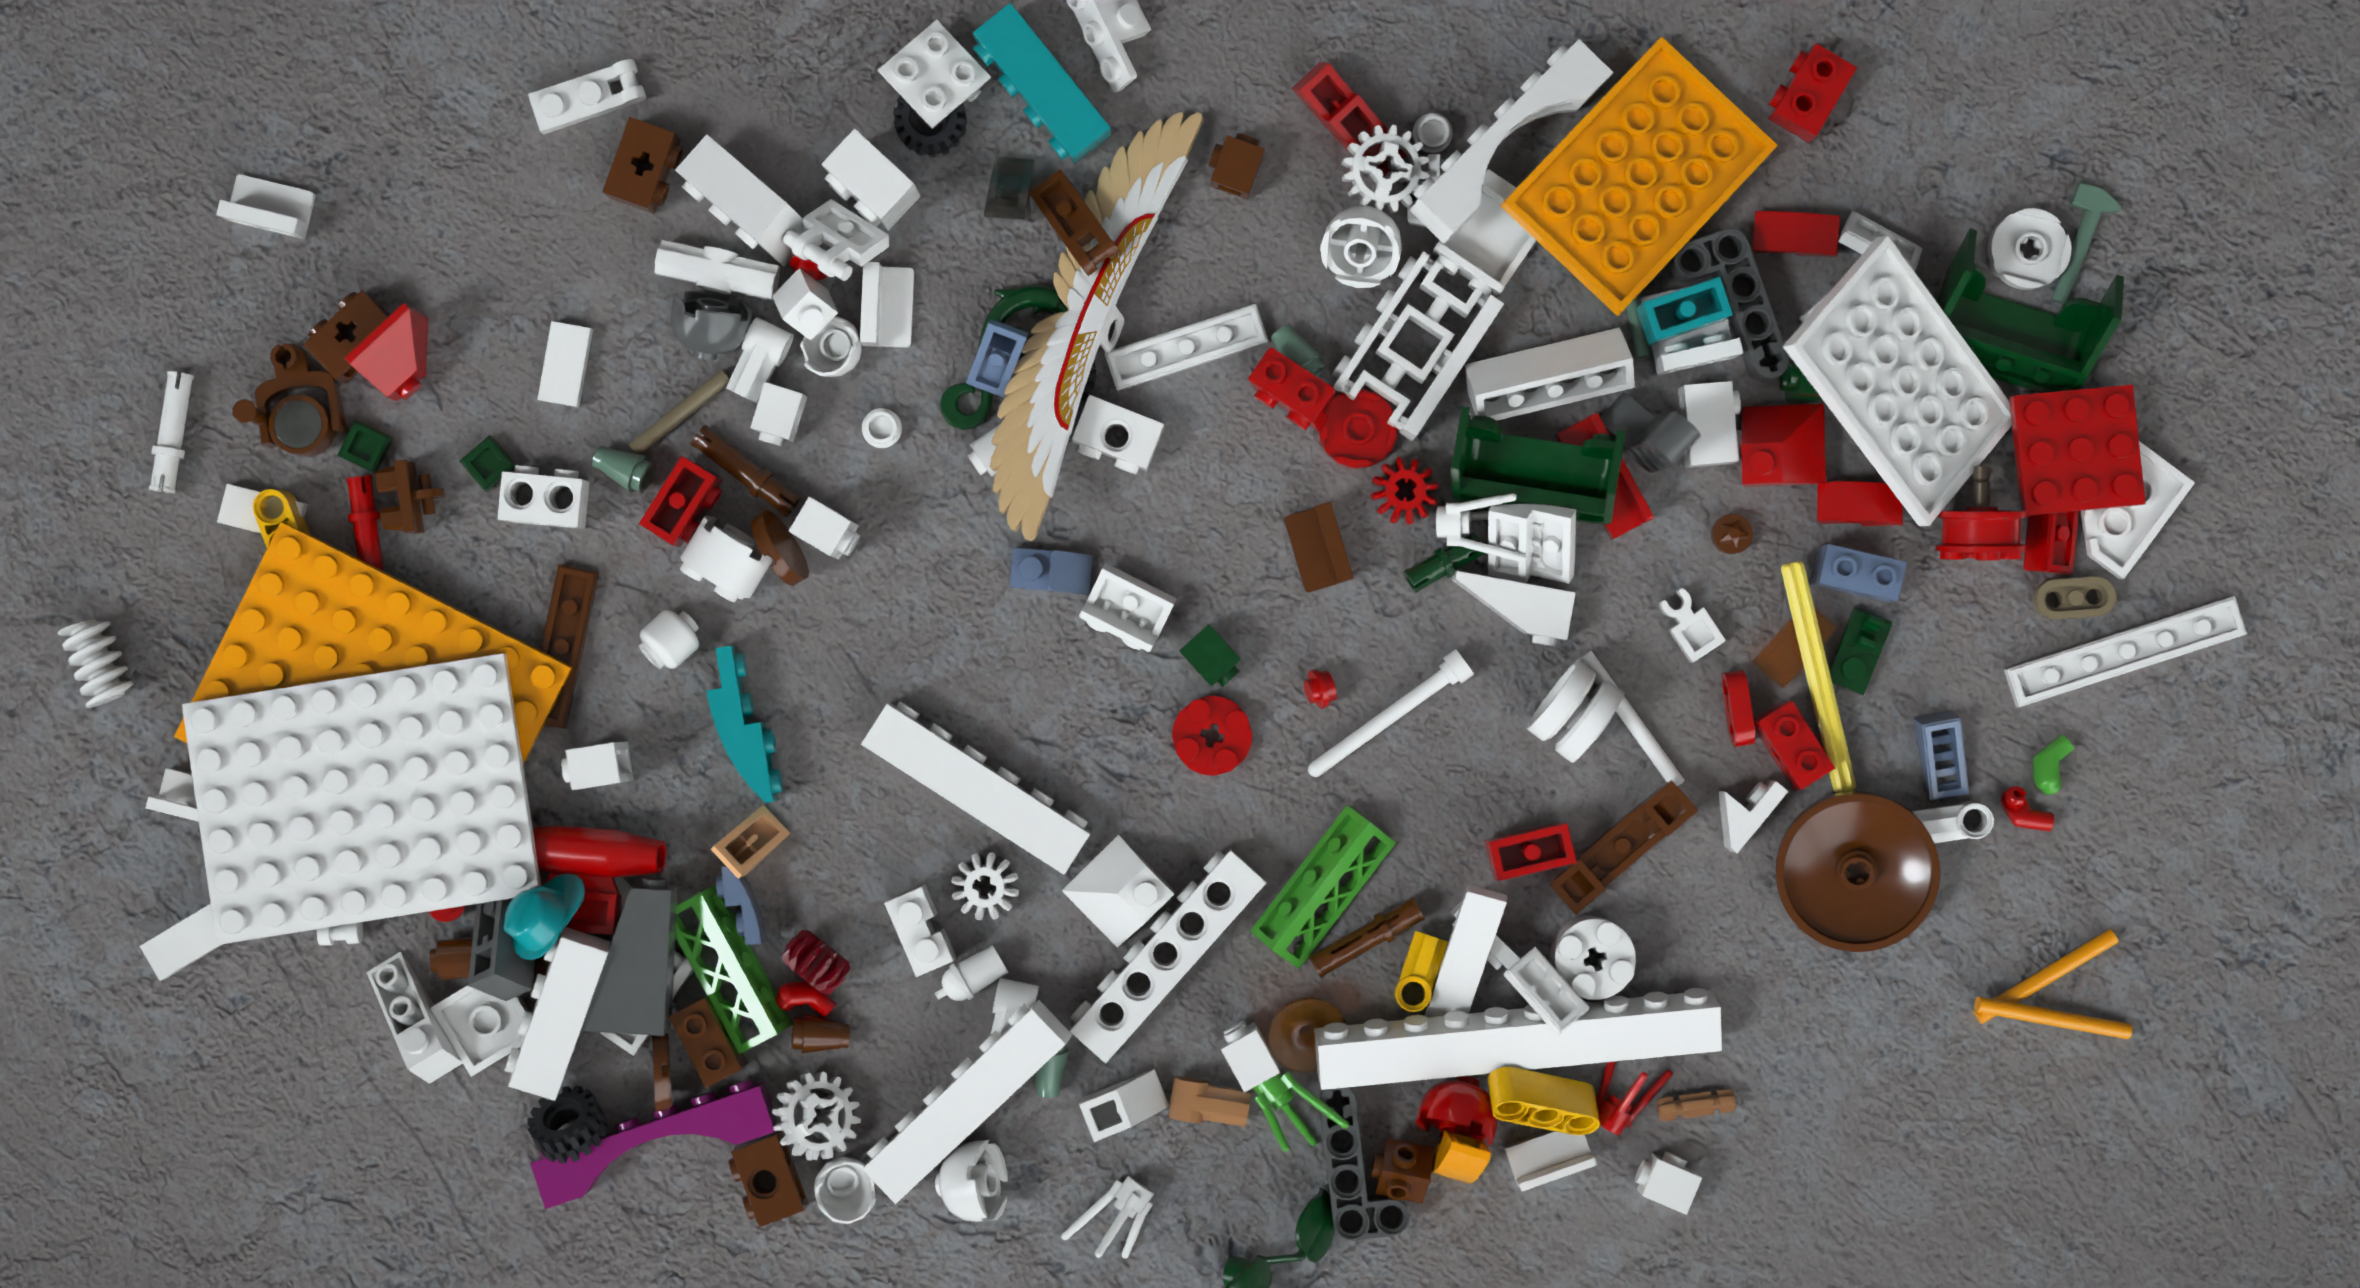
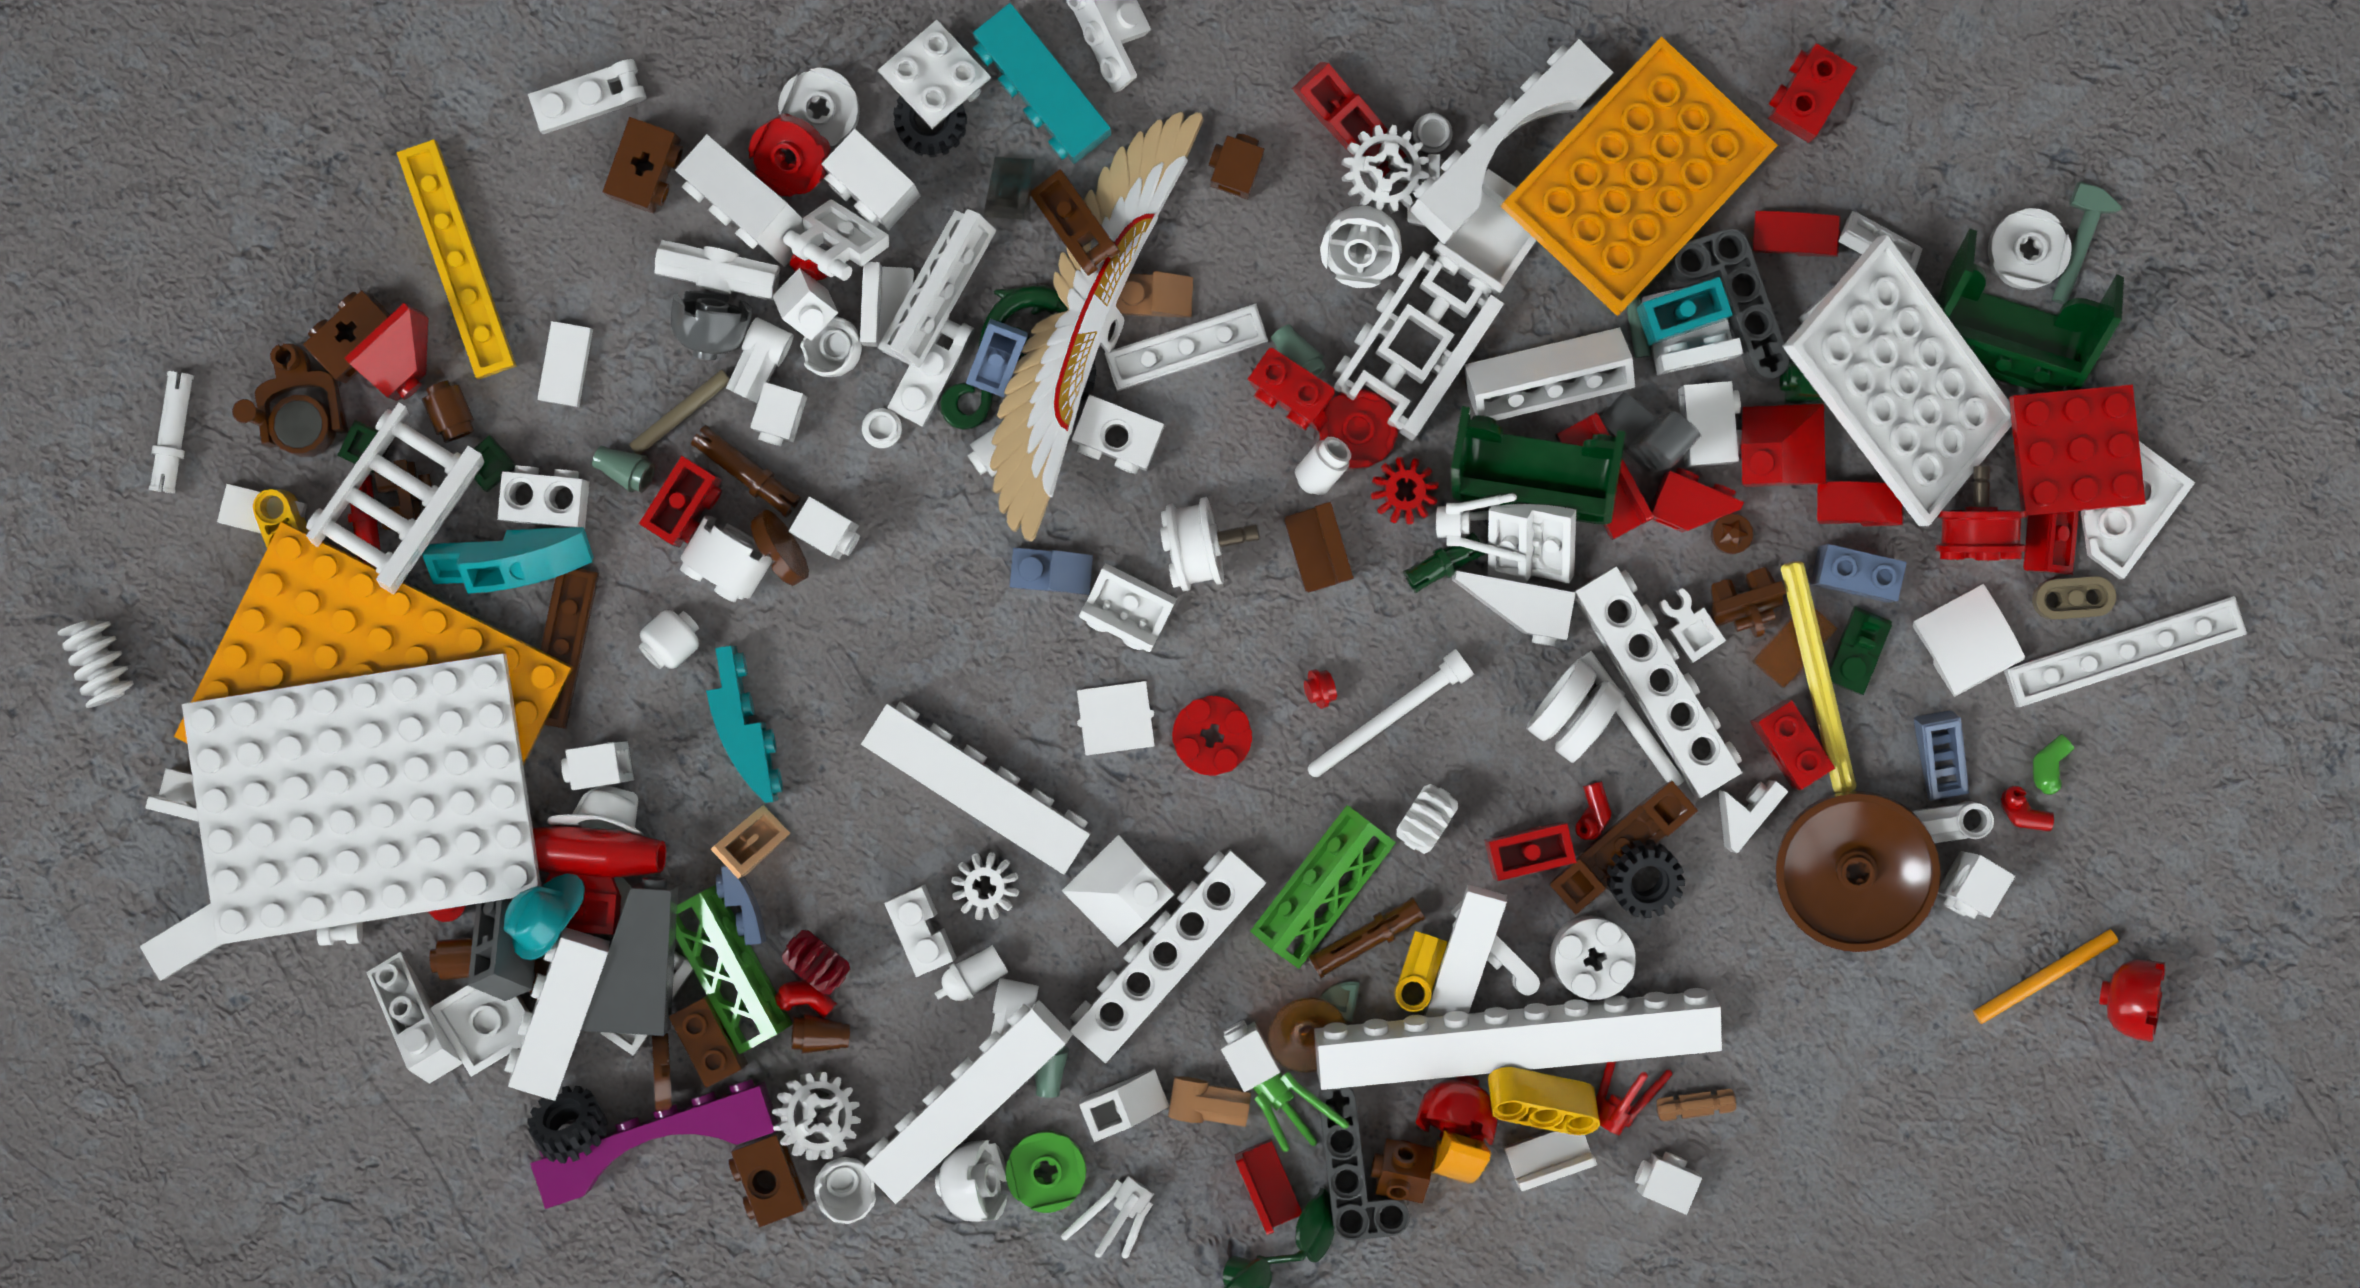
white panel [216,174,316,239] -> none
dark green brick [1179,624,1241,687] -> none
white plate [1504,947,1590,1036] -> none
red beam [1721,669,1756,747] -> none
light orange bar [1974,996,2132,1039] -> none
none -> white fence [306,403,484,595]
none -> yellow plate [396,139,517,380]
none -> reddish brown brick [422,380,474,443]
none -> teal slope [422,527,594,594]
none -> white piece [547,786,644,836]
none -> red plate [748,113,831,197]
none -> white plate [778,68,860,149]
none -> white fence [877,209,997,369]
none -> white plate [887,315,975,428]
none -> bright green plate [1006,1130,1086,1213]
none -> white piece [1077,681,1155,756]
none -> medium nougat slope [1116,271,1193,318]
none -> white wheel [1160,497,1260,591]
none -> red panel [1235,1139,1302,1235]
none -> white brick [1295,437,1351,495]
none -> sand green tile [1312,981,1360,1022]
none -> white gear [1397,784,1458,854]
none -> white brick [1572,566,1742,798]
none -> red arm [1575,781,1612,840]
none -> black tyre [1606,839,1685,918]
none -> red slope [1650,468,1744,533]
none -> reddish brown hips [1710,567,1786,638]
none -> white slope [1913,584,2025,697]
none -> white brick [1938,851,2015,919]
none -> red cylinder [2099,960,2166,1042]

